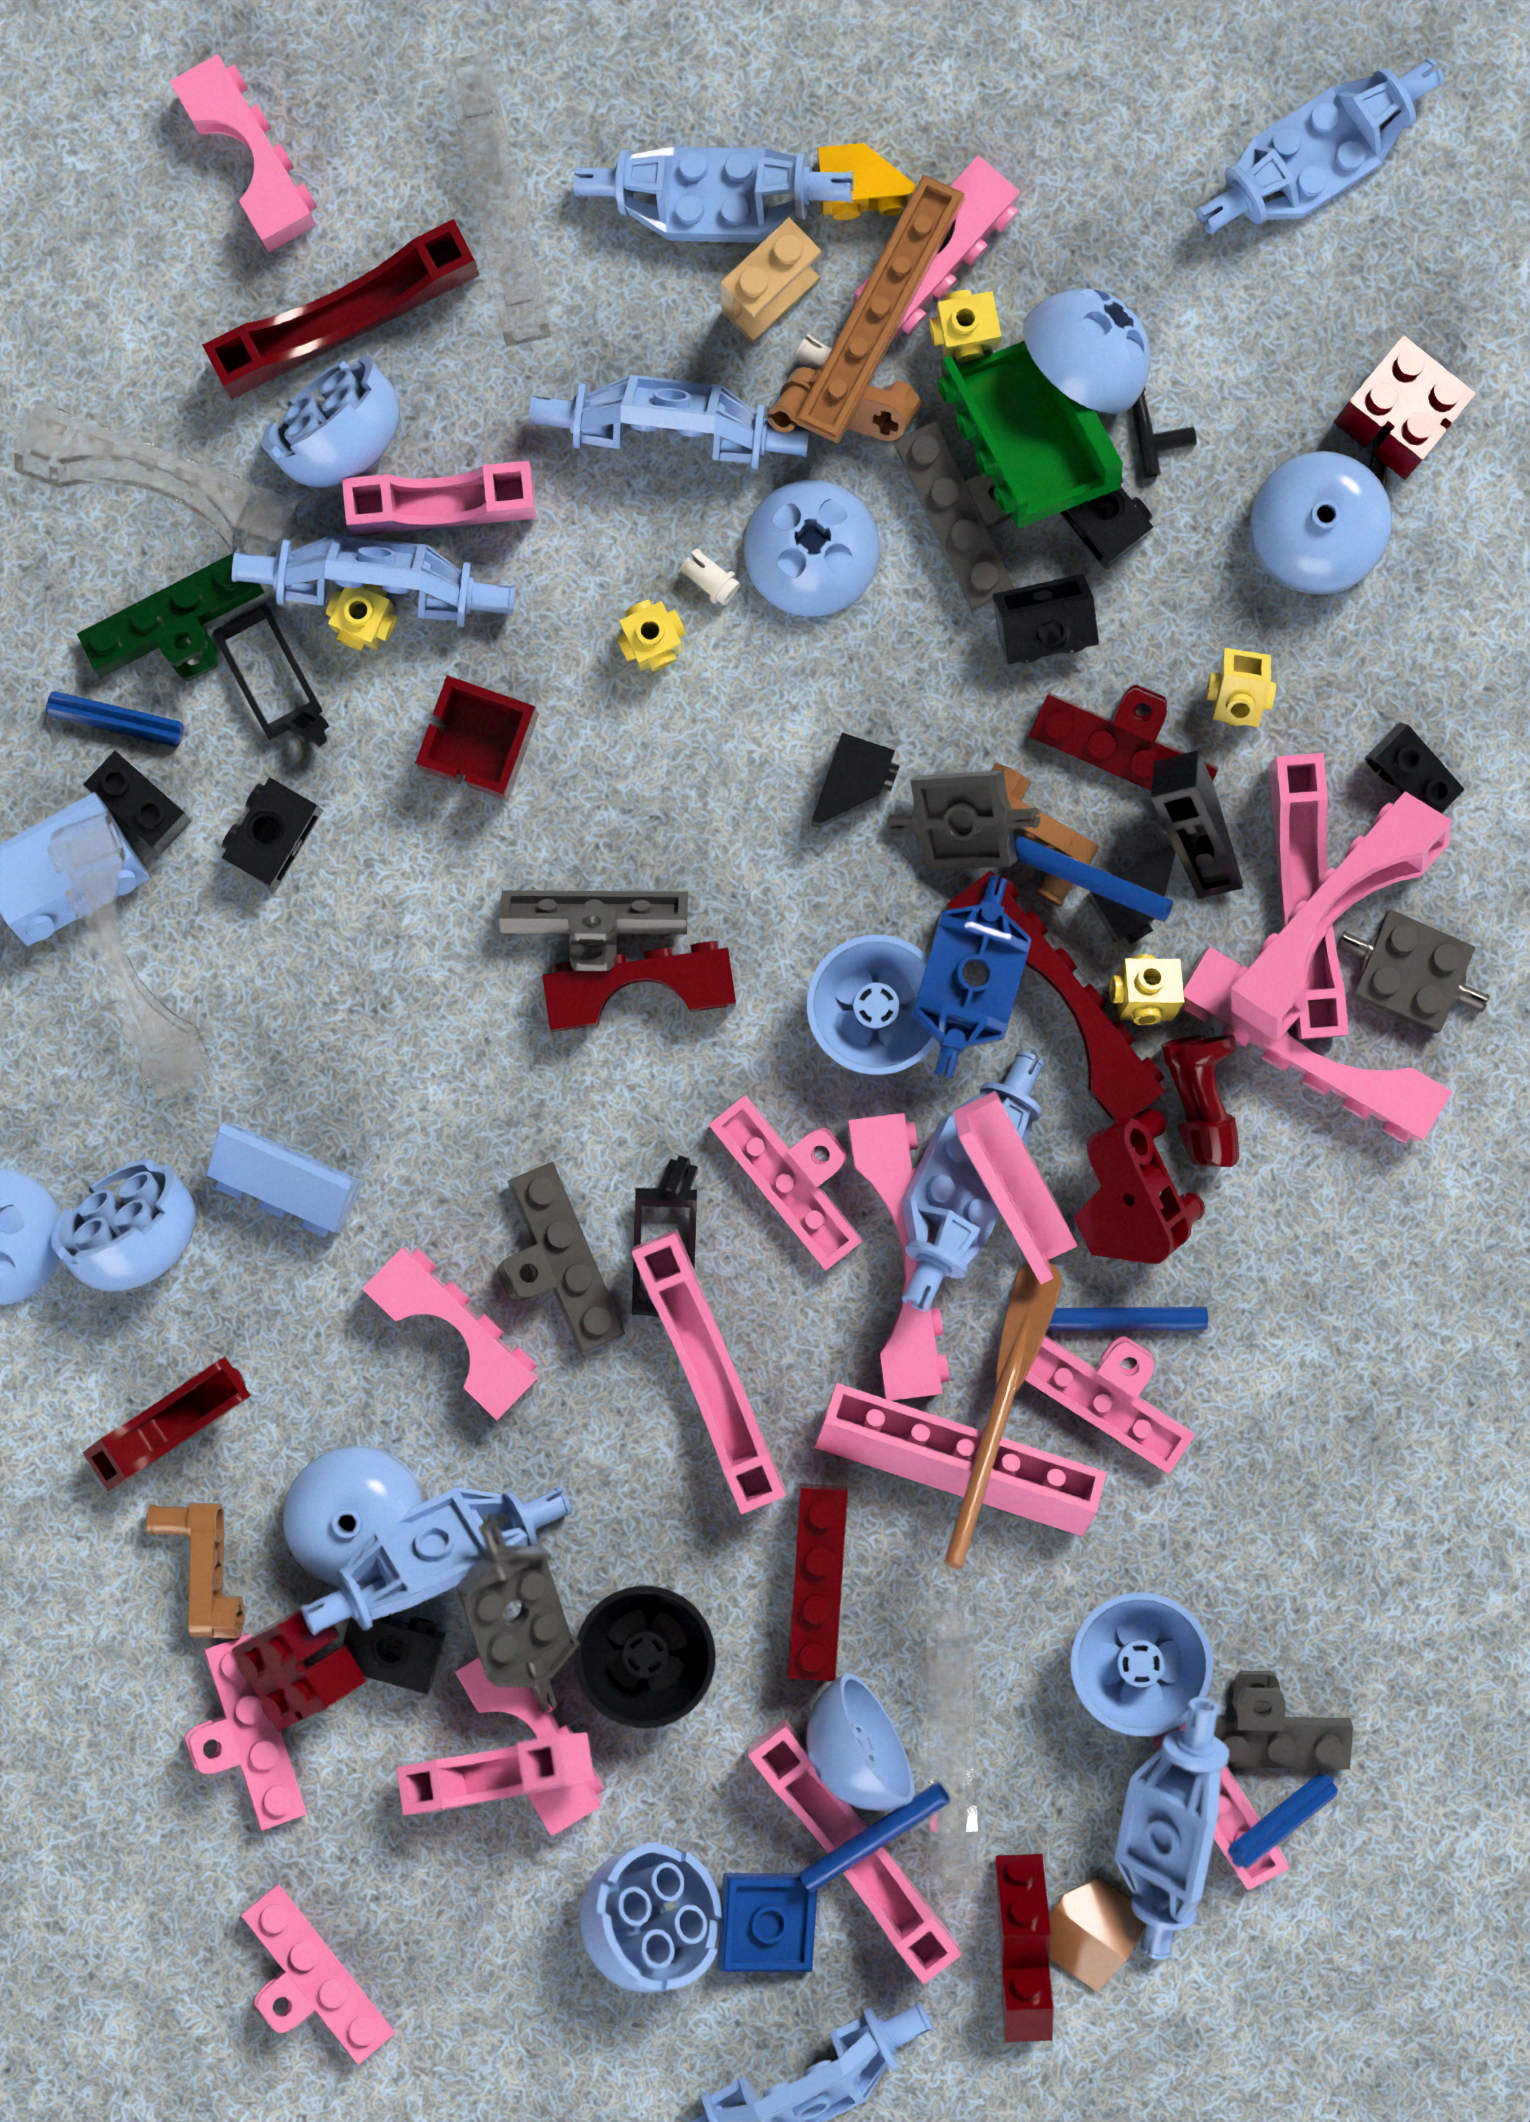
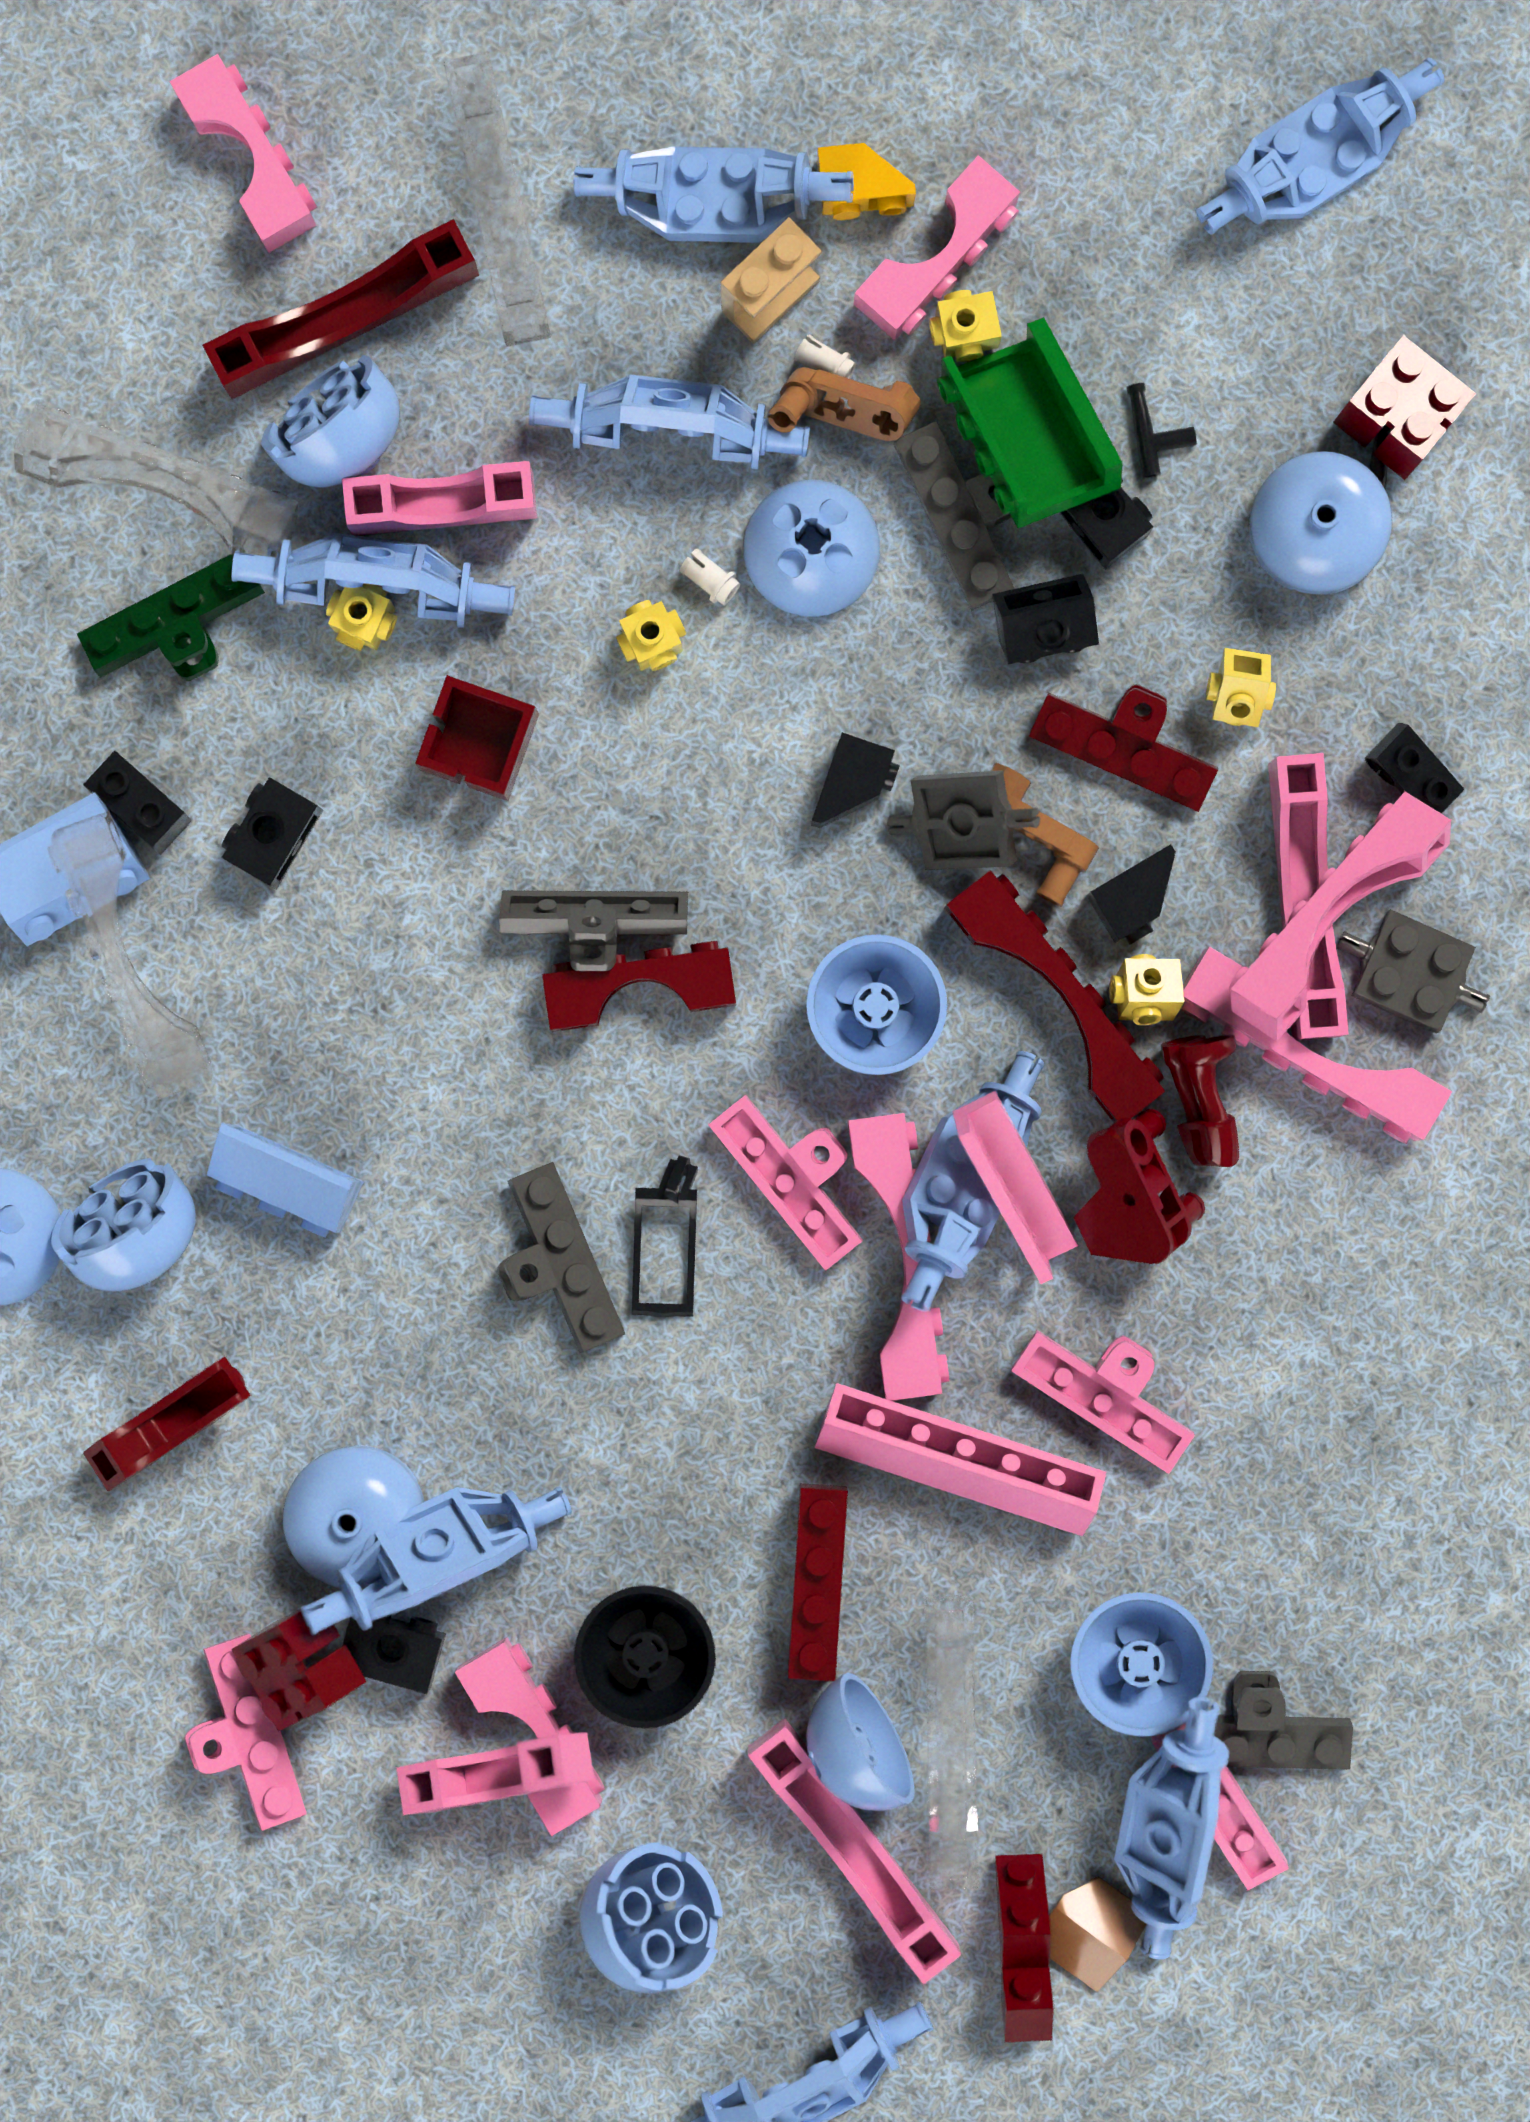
blue axle [46,691,184,747] -> none
medium nougat beam [146,1503,245,1639] -> none
black sword [213,603,330,748] -> none
bright pink plate [240,1884,395,2065] -> none
bright pink arch [362,1247,539,1420] -> none
dark grey plate [457,1520,580,1711] -> none
bright pink arch [631,1229,785,1515] -> none
blue plate [717,1873,817,1972] -> none
medium nougat tile [796,174,965,444] -> none
blue piece [800,1782,950,1892] -> none
blue plate [910,875,1032,1079] -> none
medium nougat piece [944,1262,1063,1569] -> none
blue piece [1015,836,1173,922] -> none
light blue piece [1023,288,1151,414] -> none
blue piece [1047,1307,1208,1331] -> none
black slope [1151,750,1243,899] -> none
blue axle [1228,1774,1338,1868] -> none

